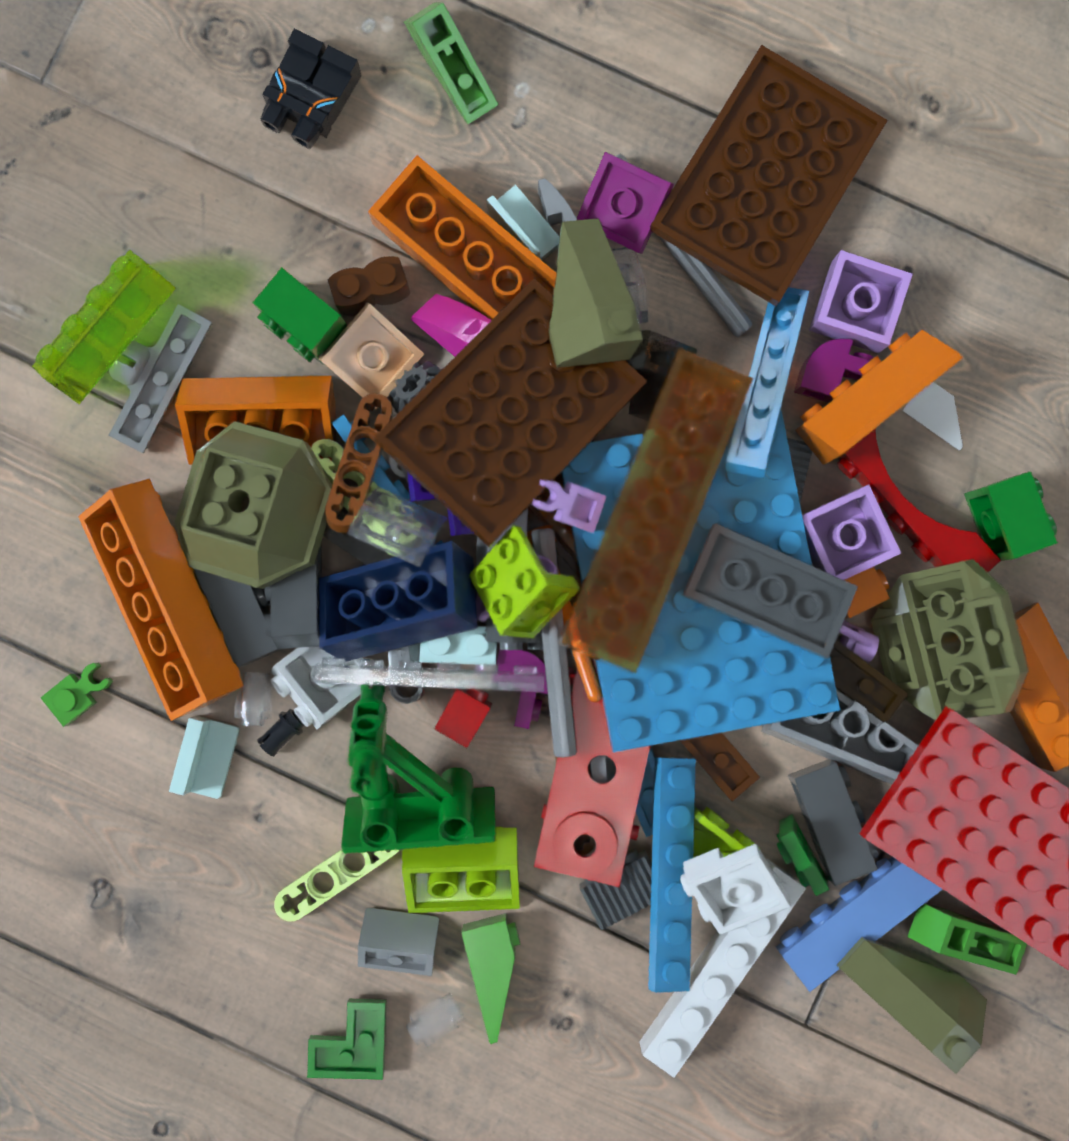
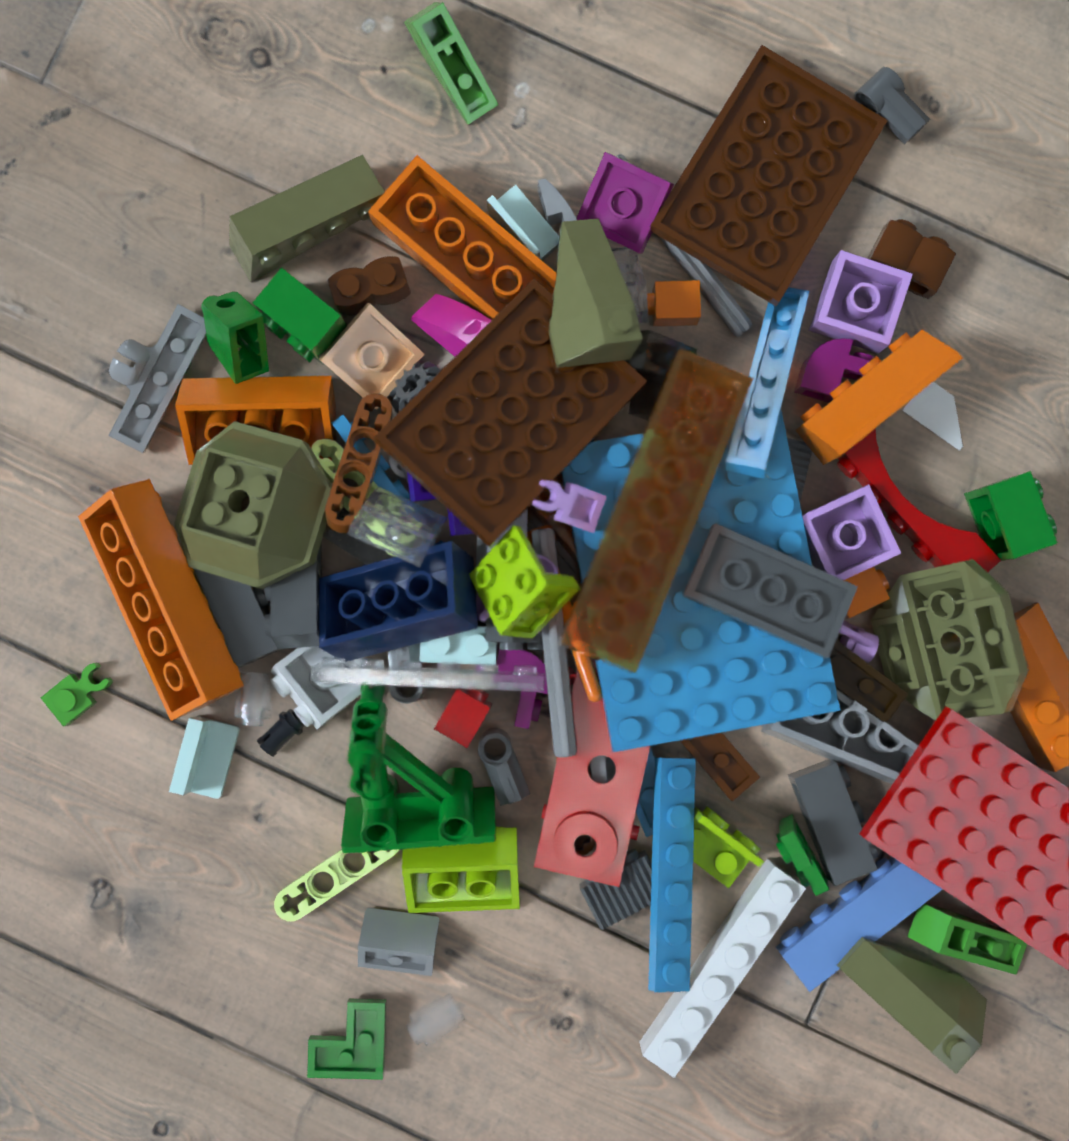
clear neon green slope [32,249,176,404] -> none
black hips [260,28,362,149] -> none
bright green slope [461,913,521,1044] -> none
white plate [680,844,791,935] -> none
none -> green torso [201,291,269,384]
none -> olive wedge [229,155,384,282]
none -> dark grey piece [478,728,531,806]
none -> orange brick [646,280,701,326]
none -> dark grey piece [854,67,930,145]
none -> reddish brown brick [867,219,956,299]

